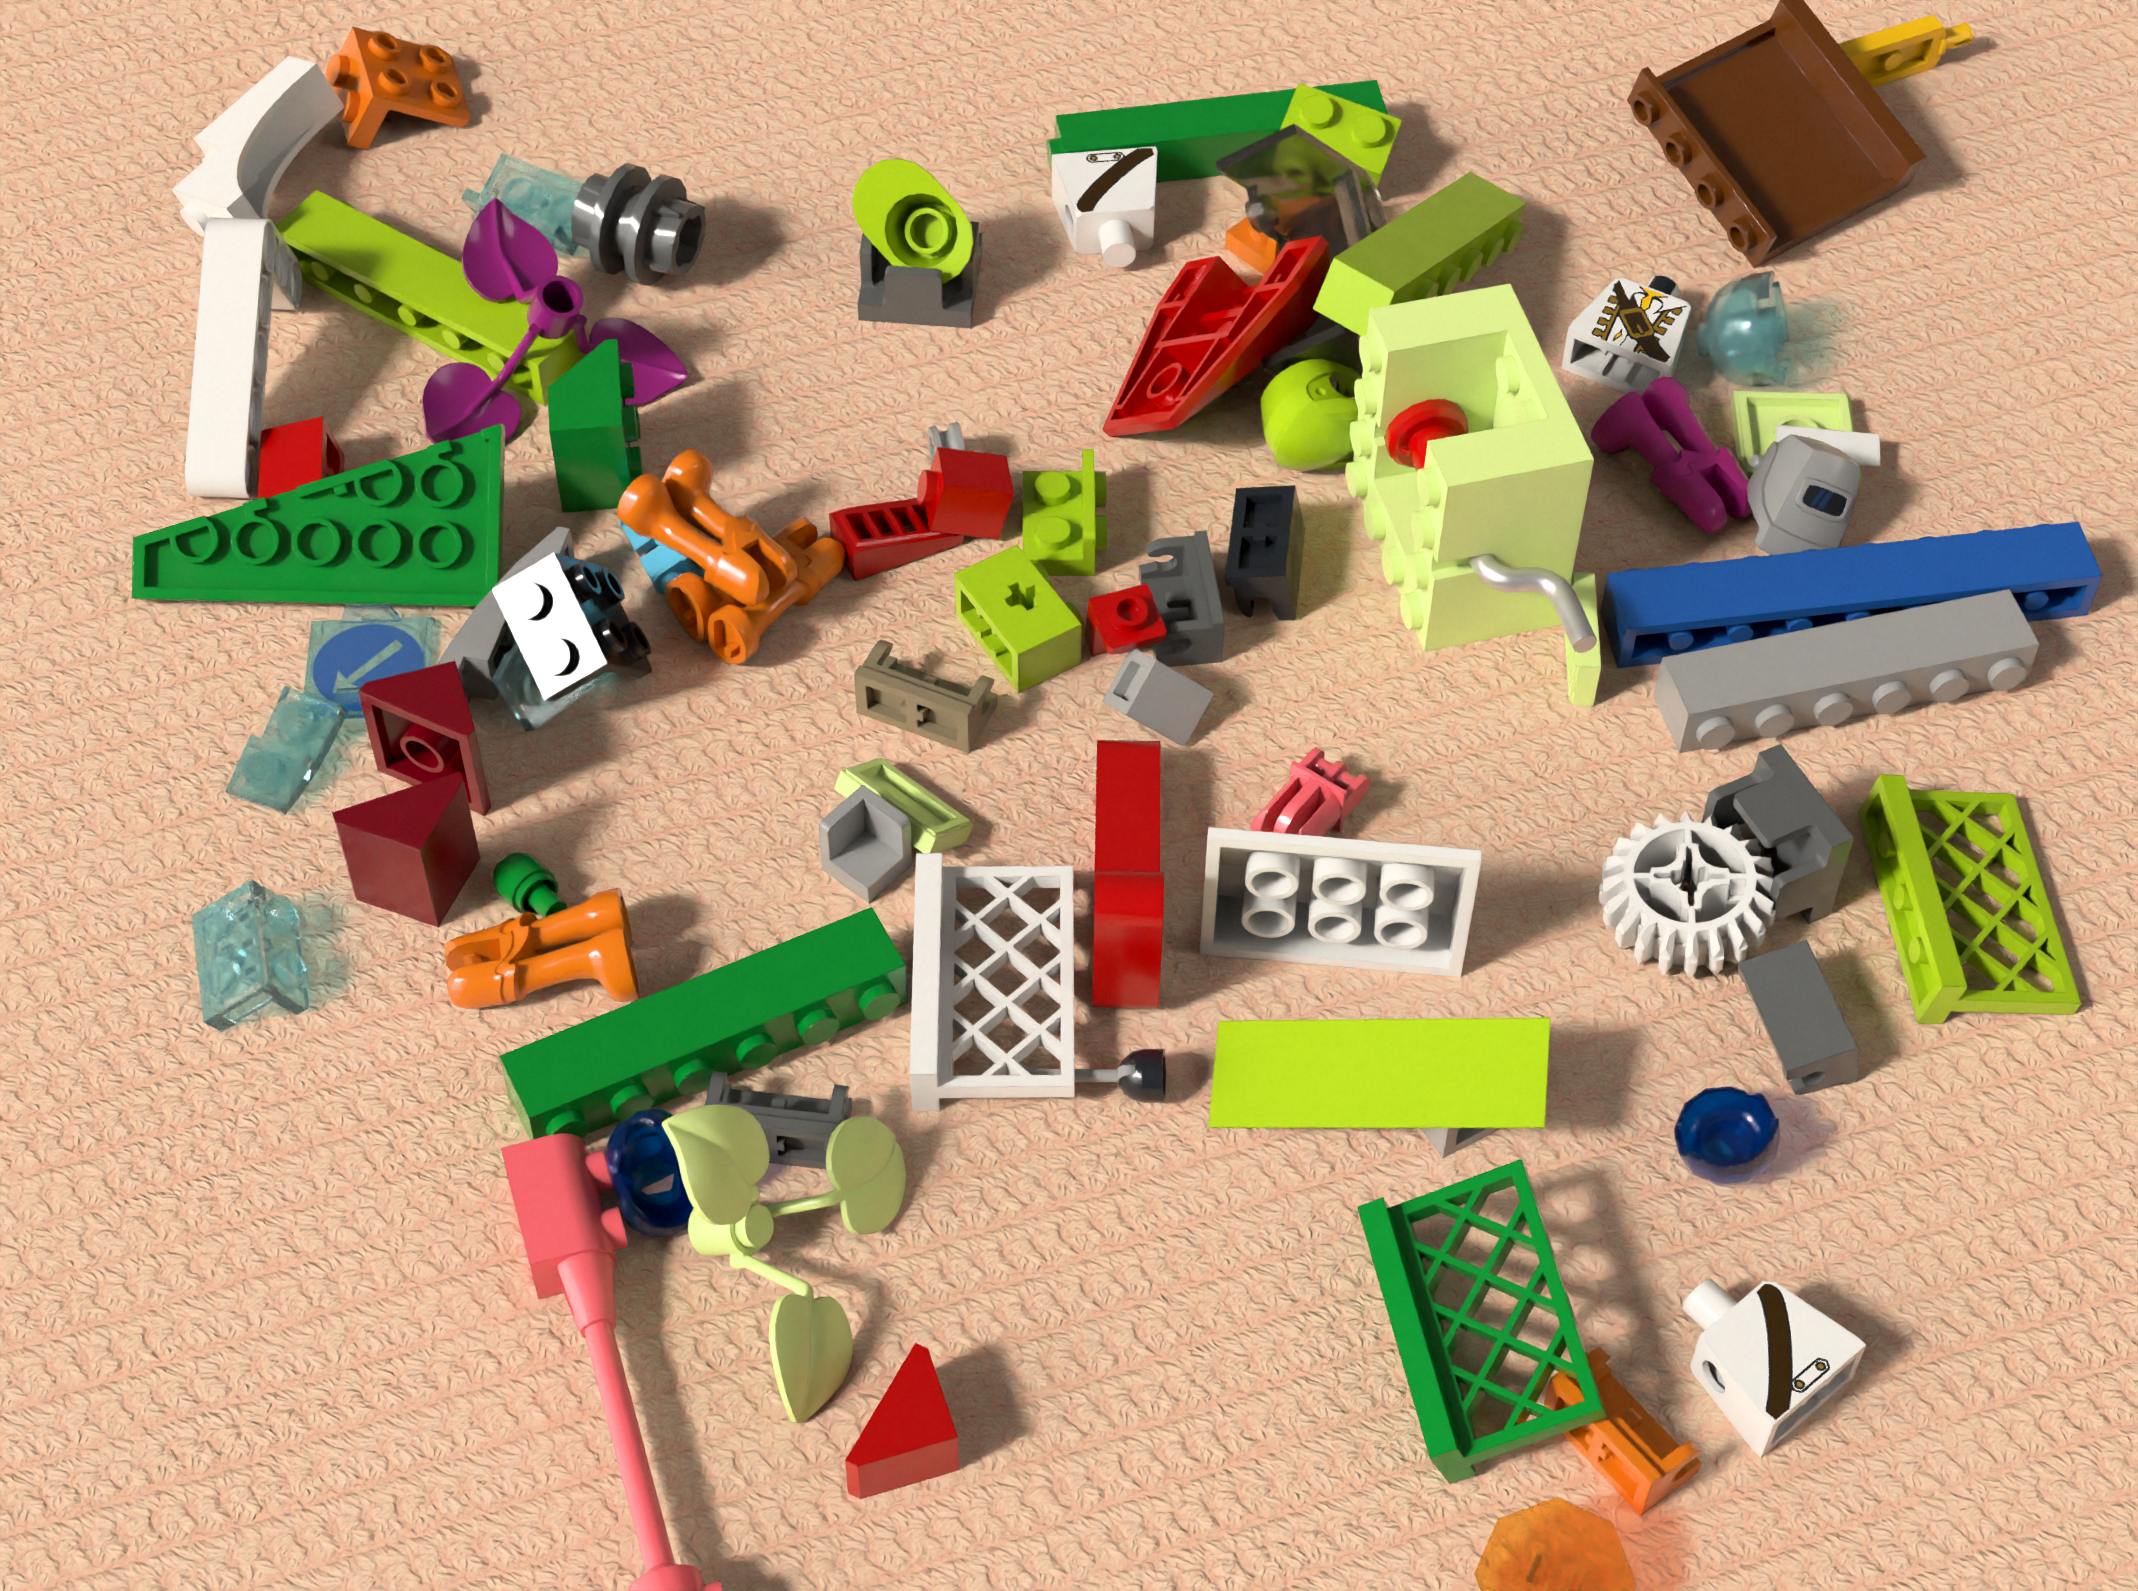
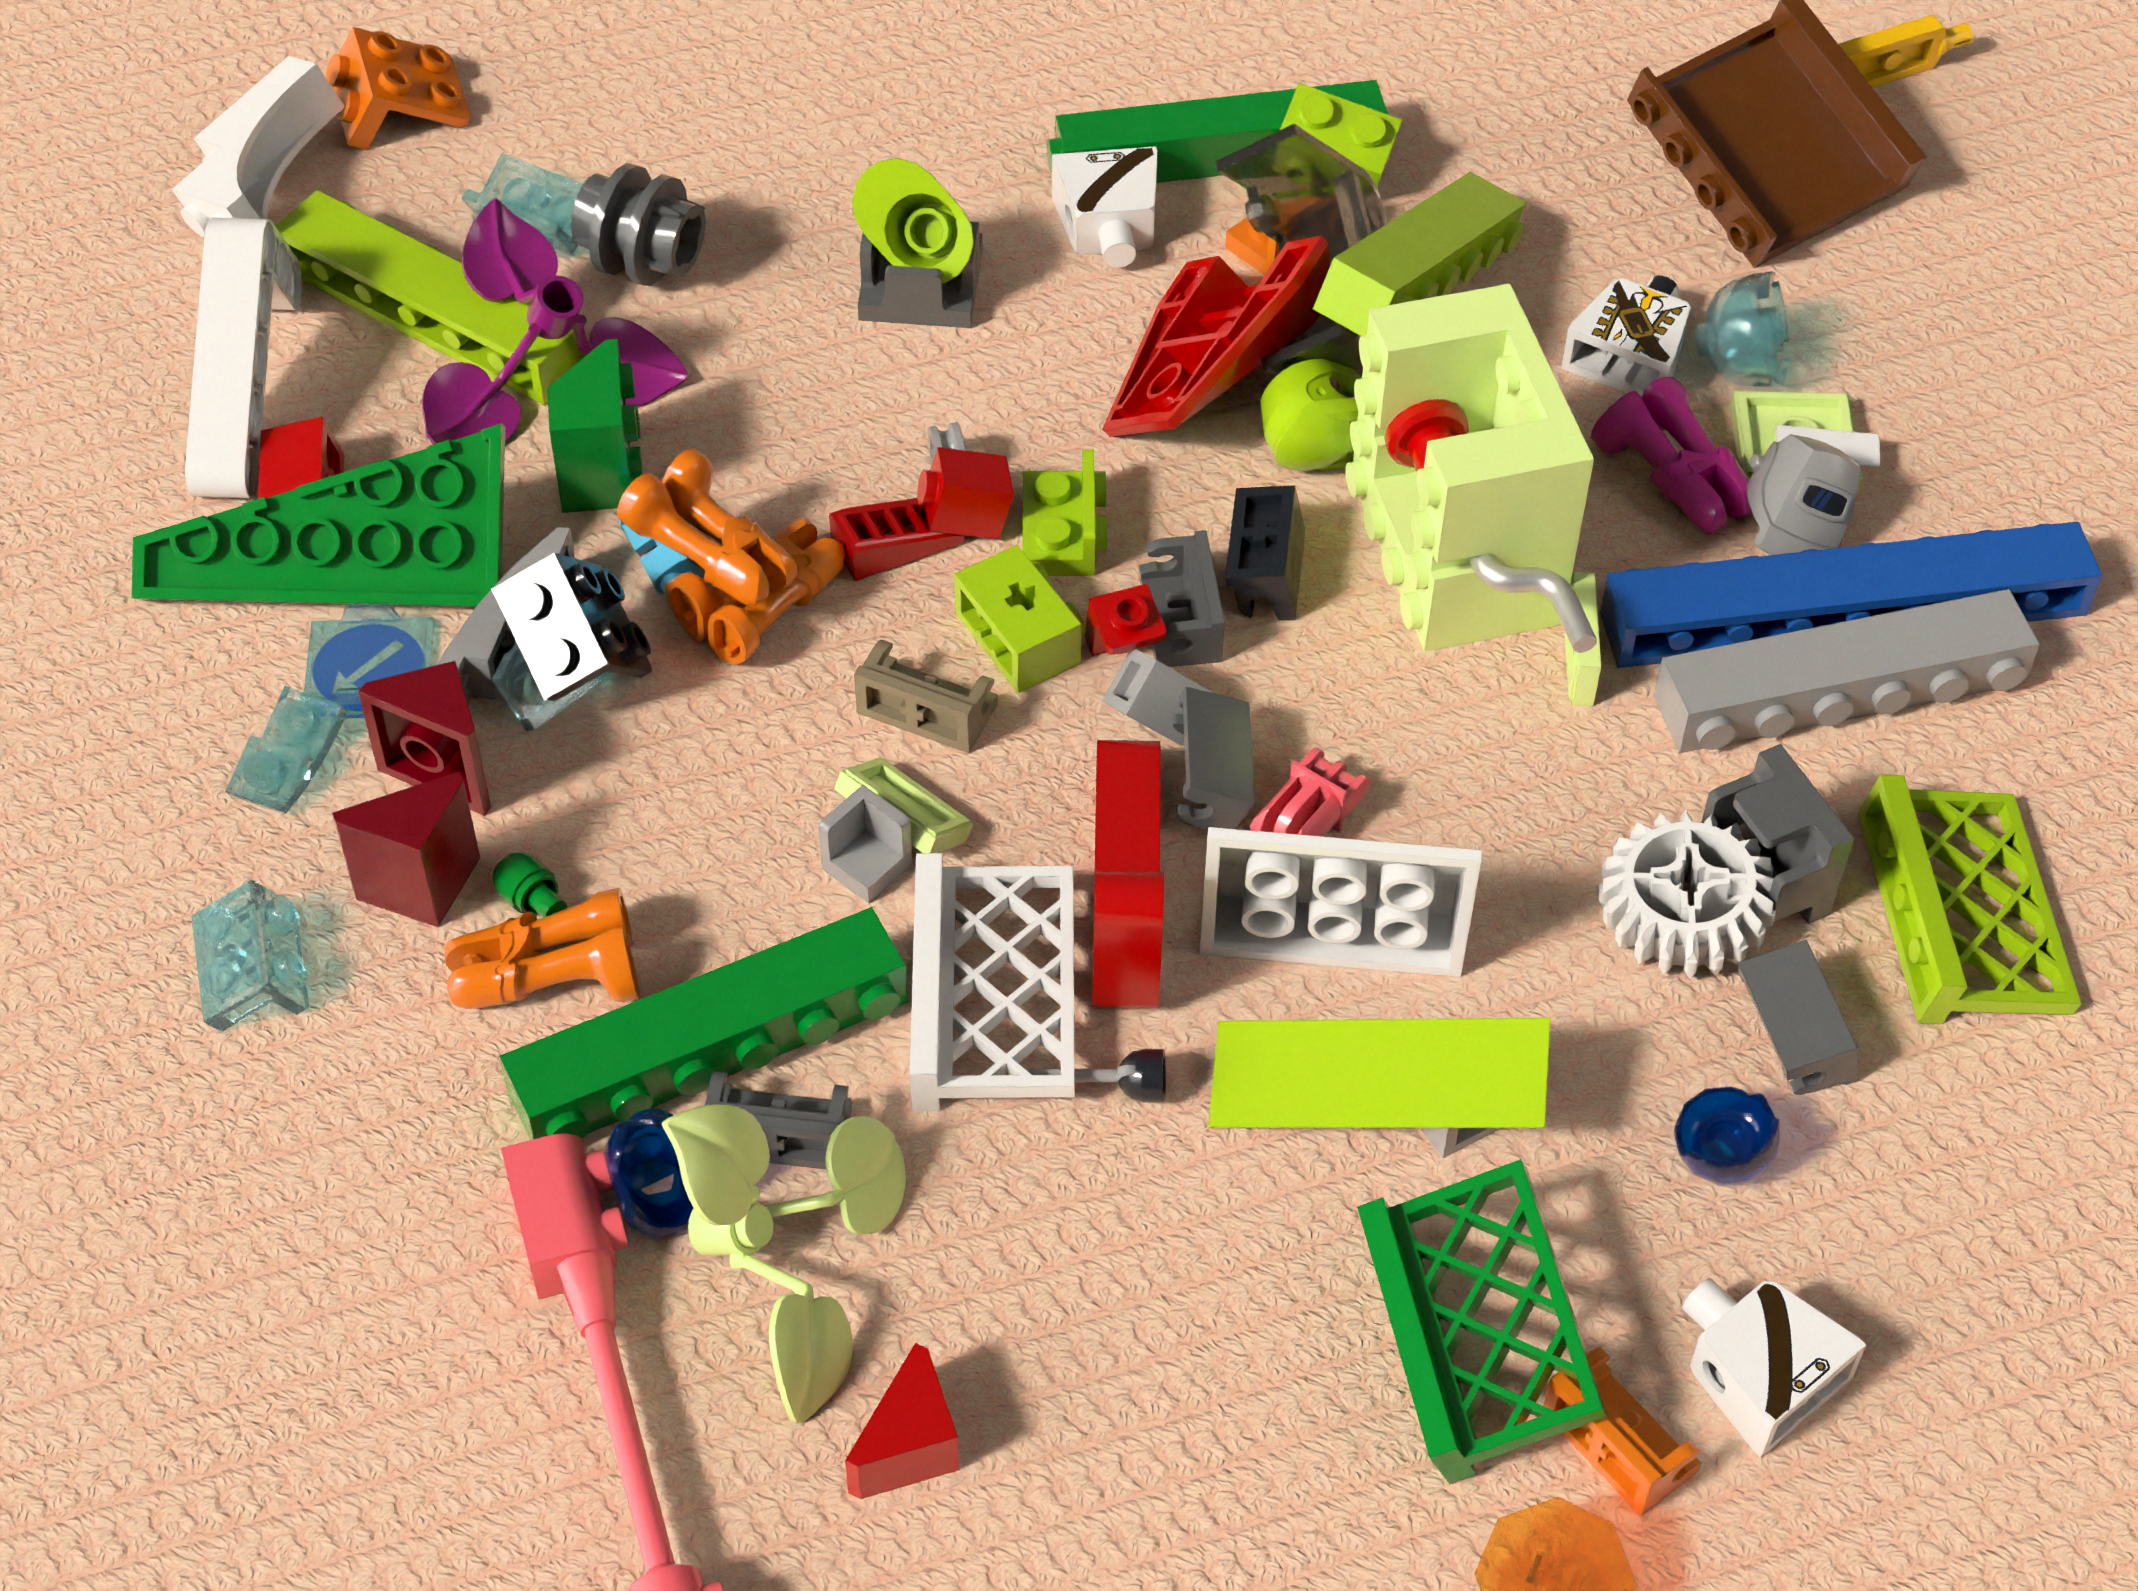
none -> dark grey hinge [1173,686,1255,830]

